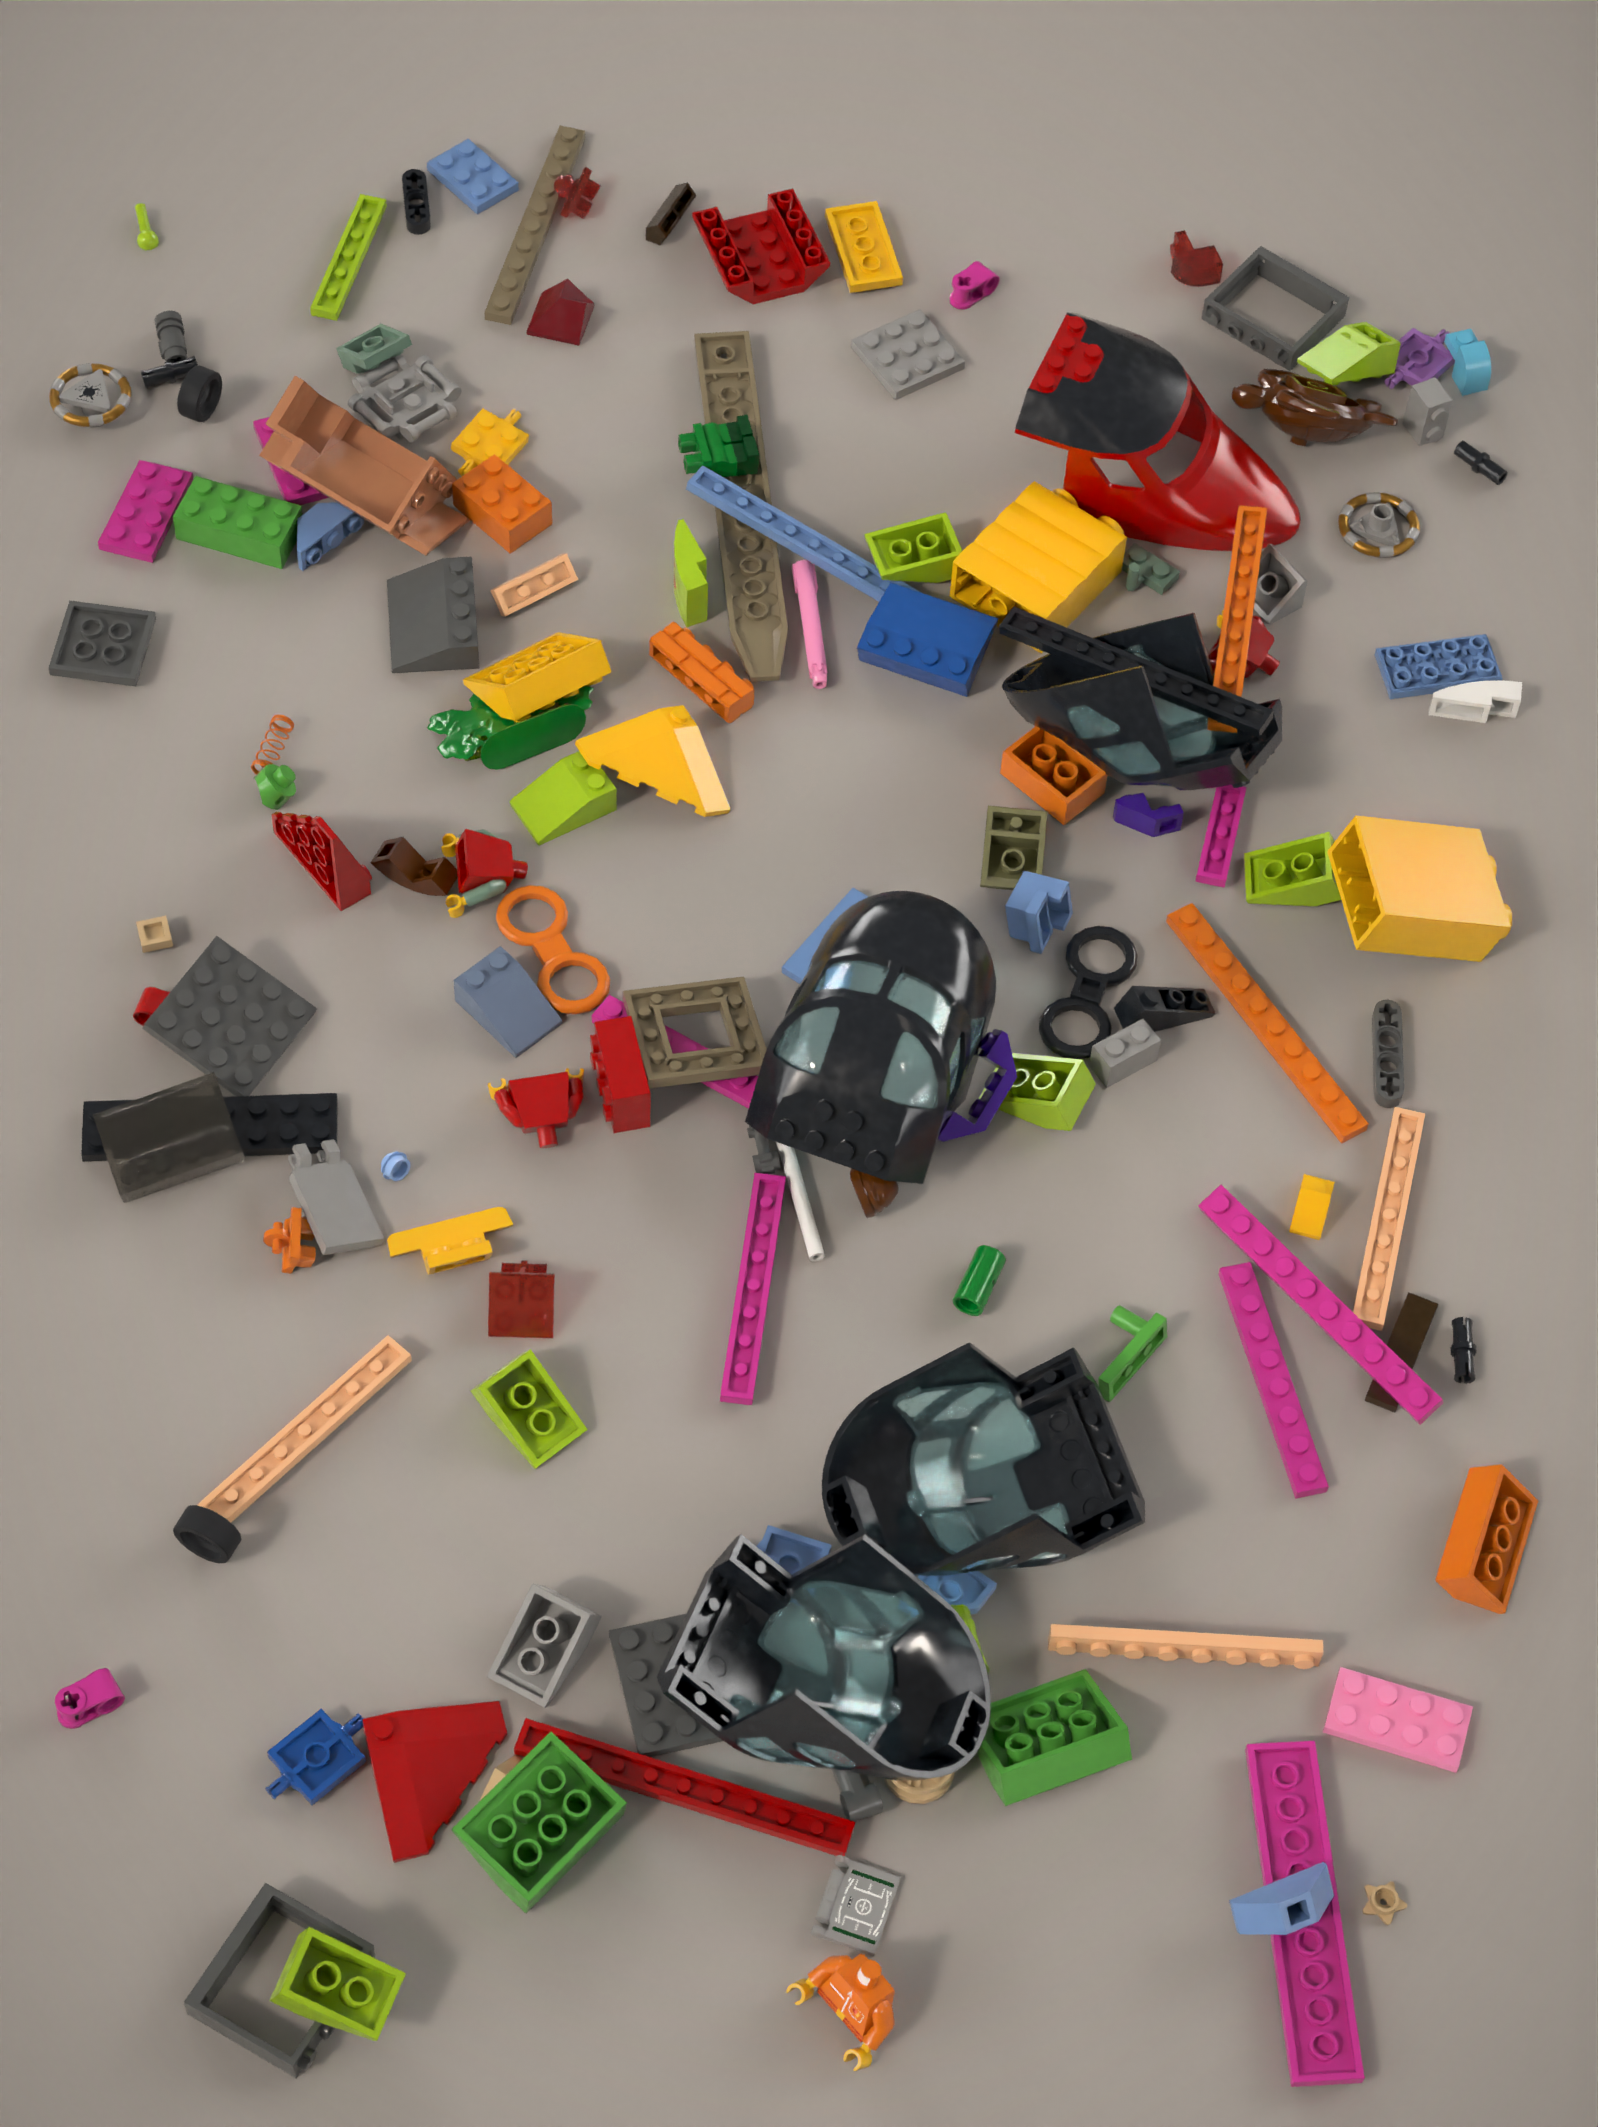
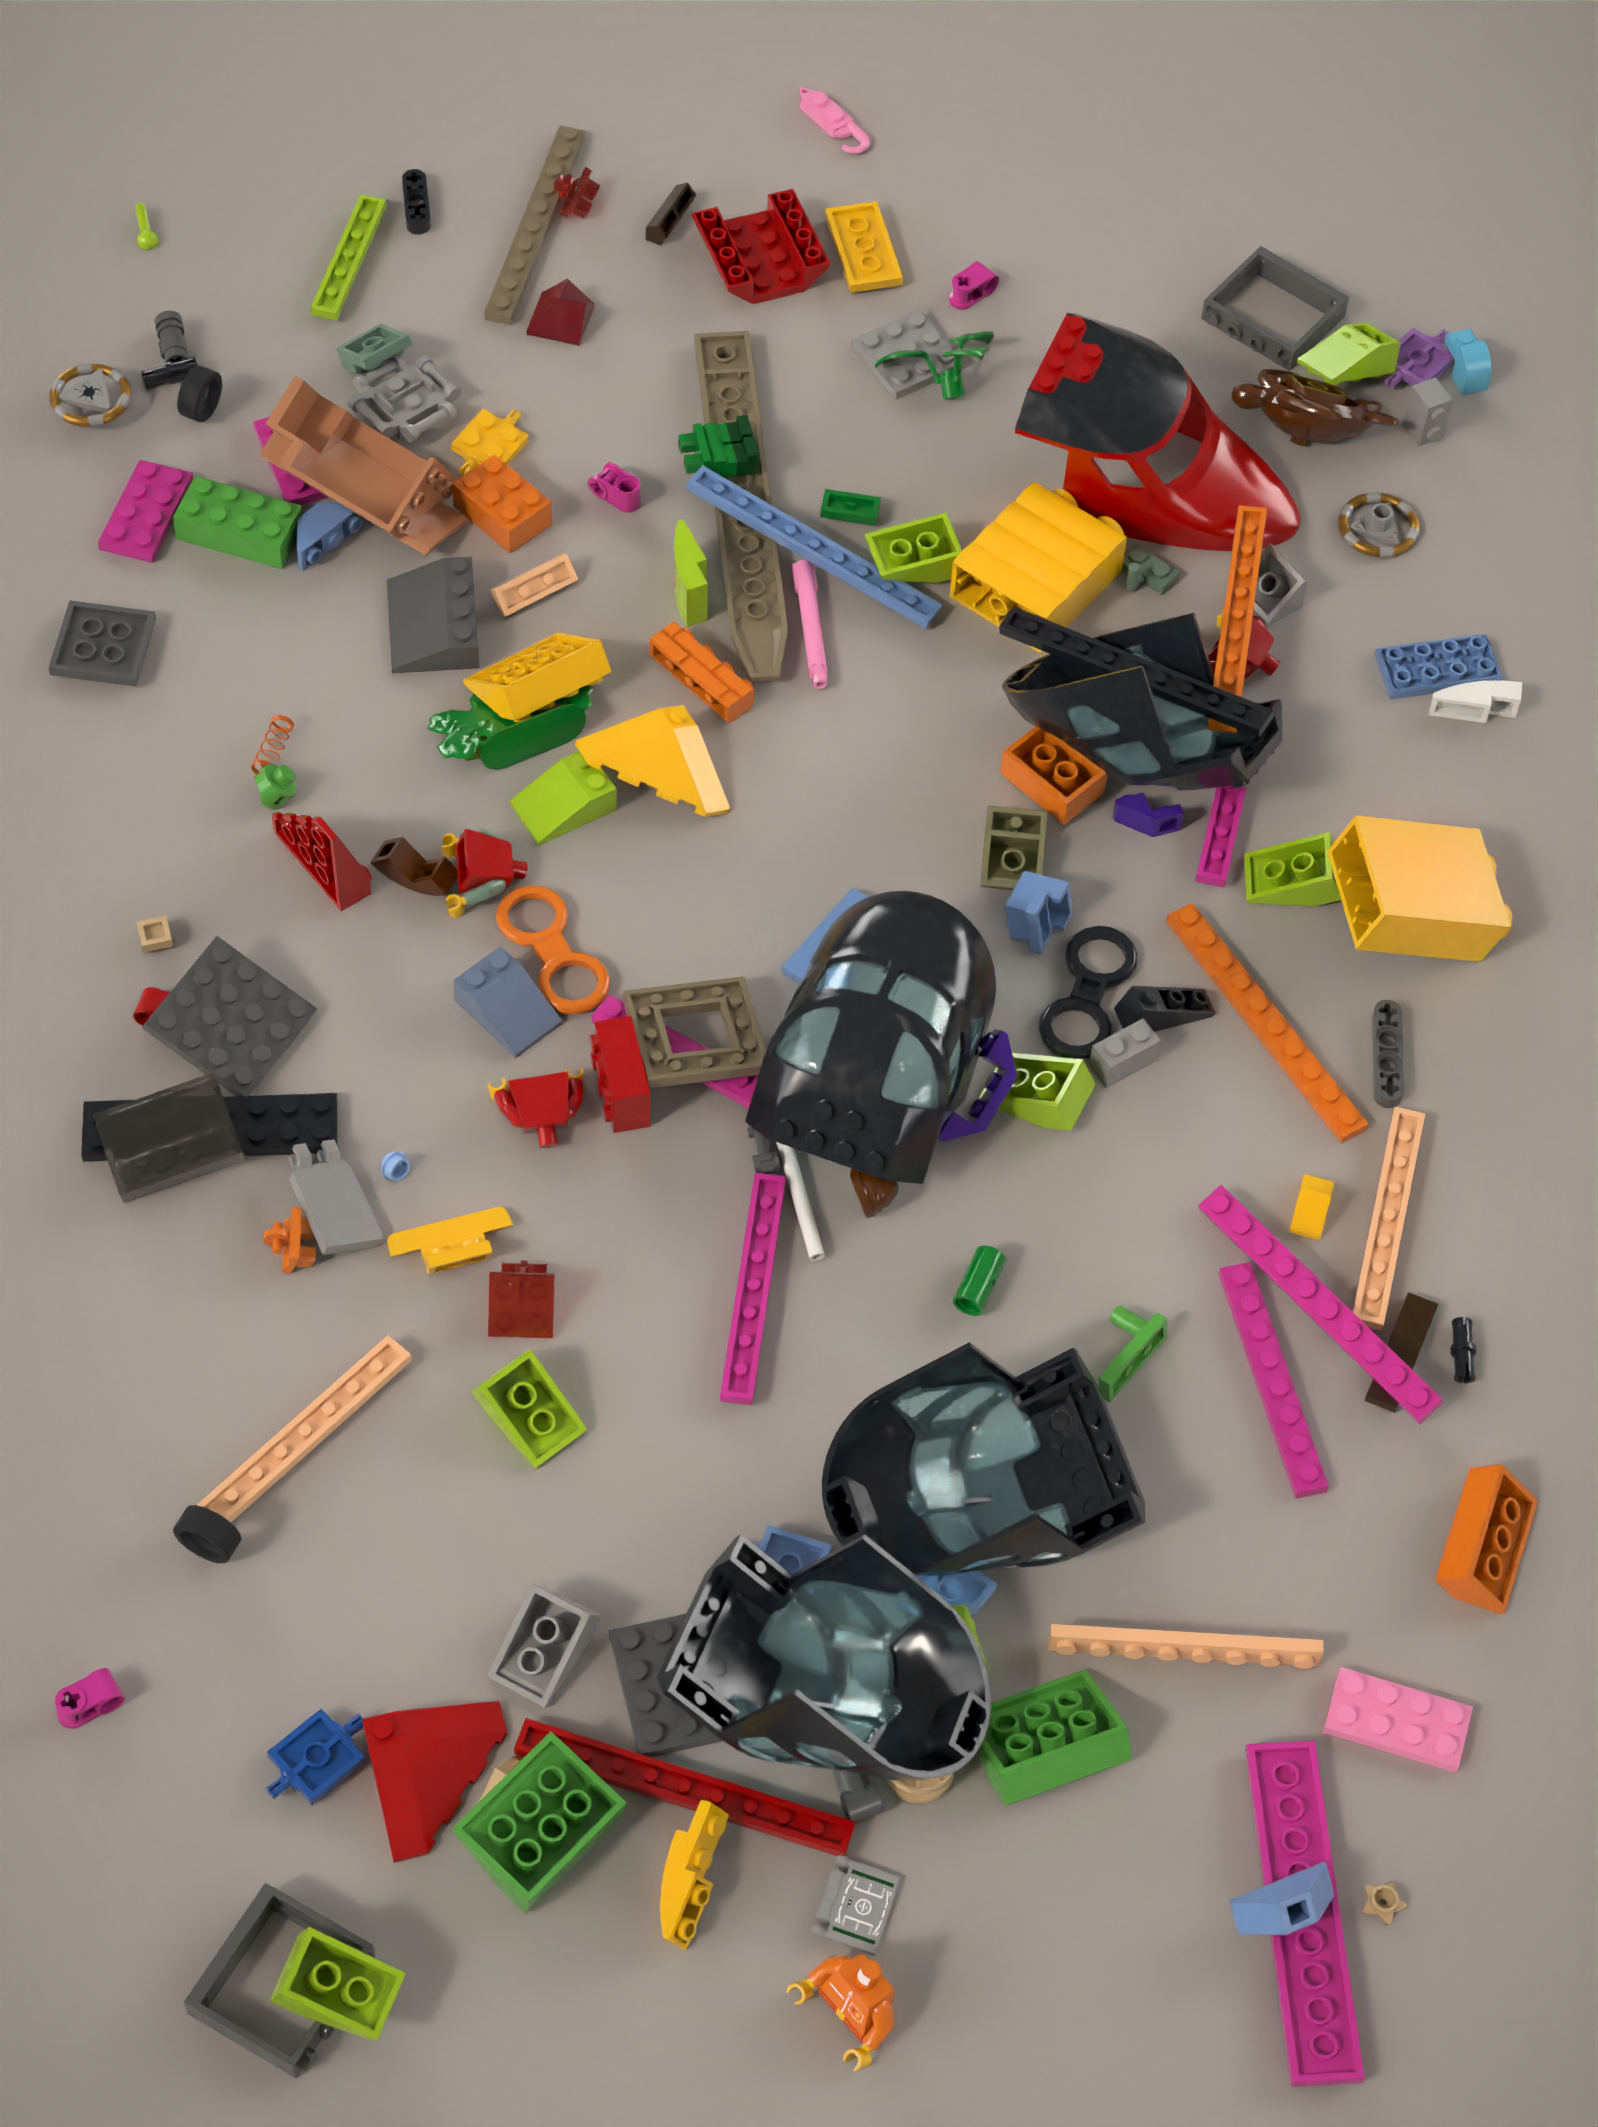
medium blue plate [427,138,519,215] -> none
blue slope [857,582,998,697] -> none
clear red brick [1170,230,1223,287] -> none
black pin [1454,440,1508,485] -> none
none -> dark pink piece [587,462,641,513]
none -> yellow slope [660,1800,729,1951]
none -> bright pink plate [799,87,870,154]
none -> green plate [820,489,881,526]
none -> green plant [875,331,994,399]

